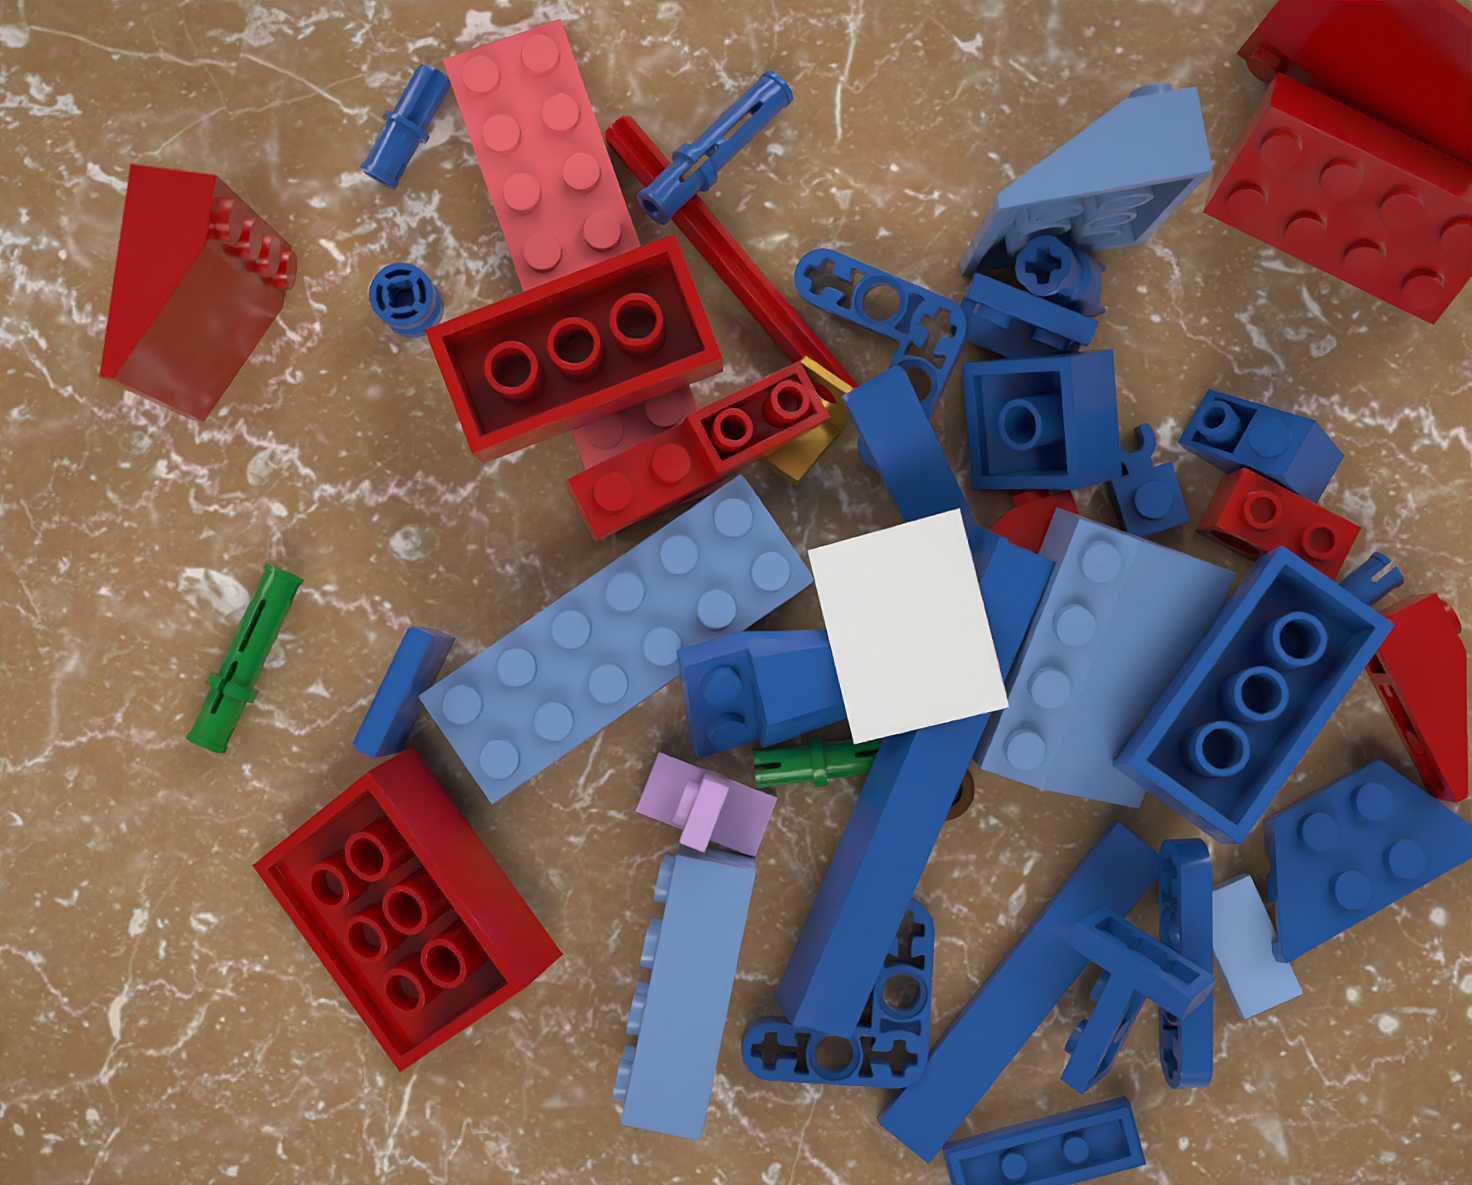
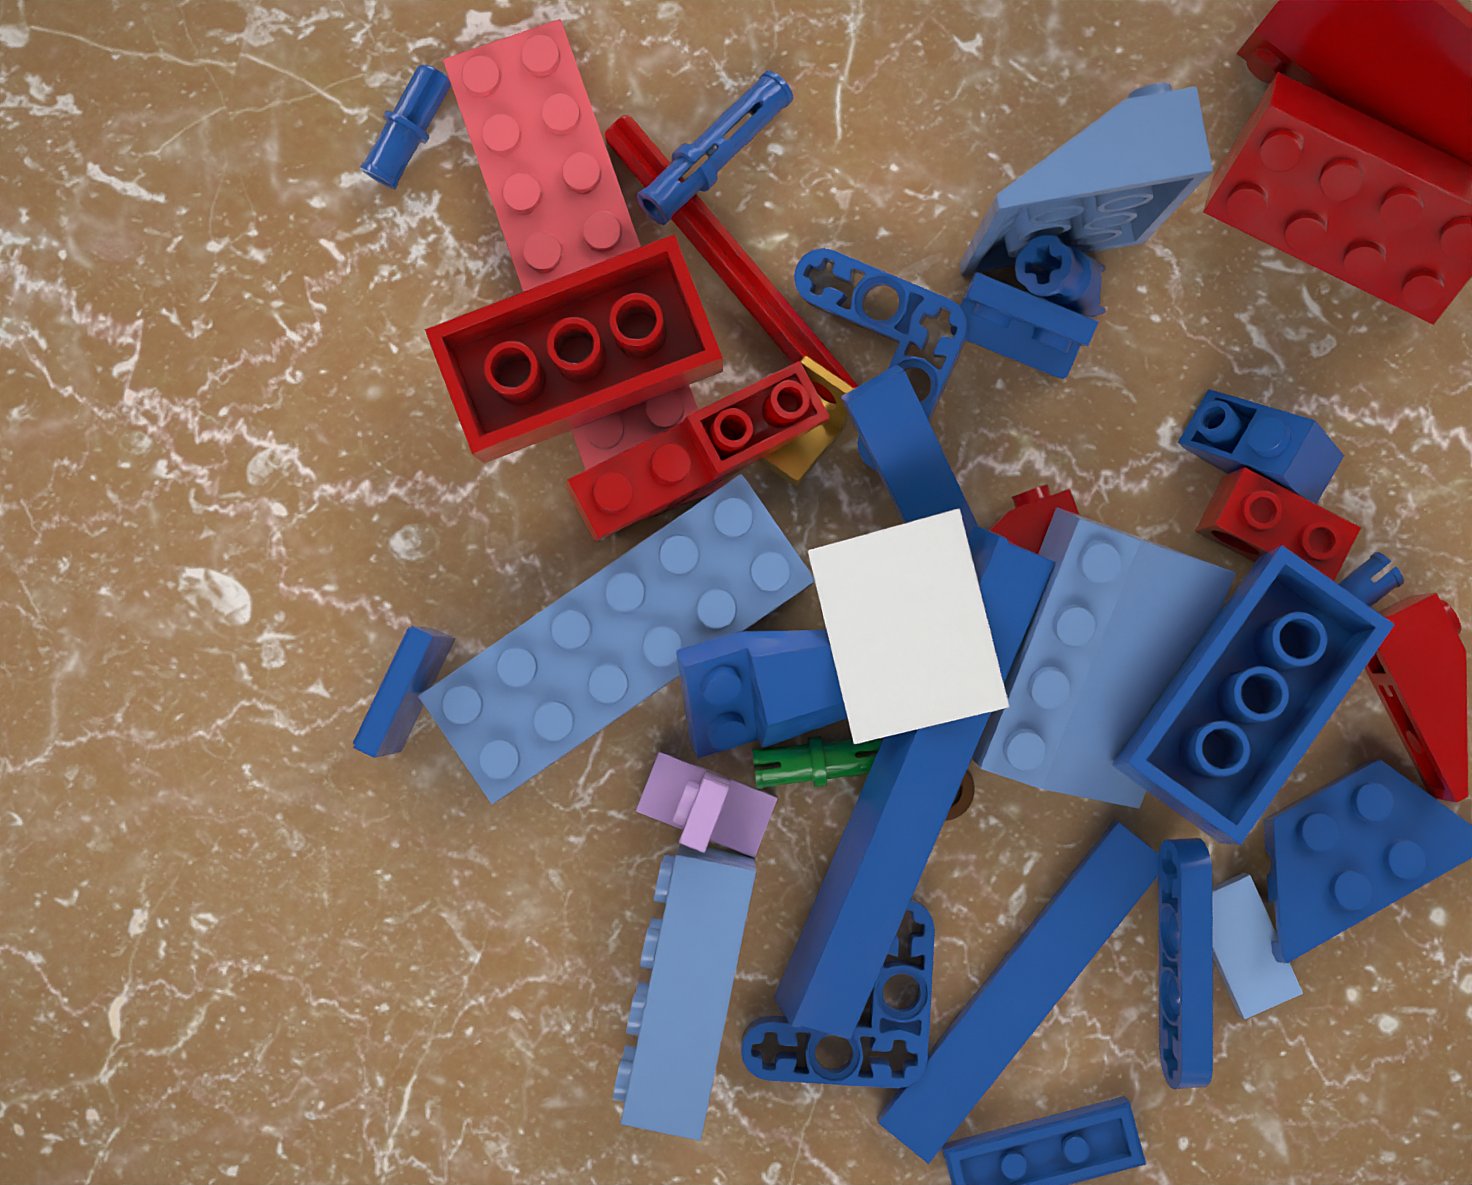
red slope [99,164,297,422] -> none
green pin [186,563,304,754] -> none
red slope [252,746,563,1072] -> none
blue wheel [369,263,444,338] -> none
blue slope [962,349,1122,489] -> none
blue bracket [1060,906,1217,1094] -> none
blue plate [1106,423,1191,537] -> none

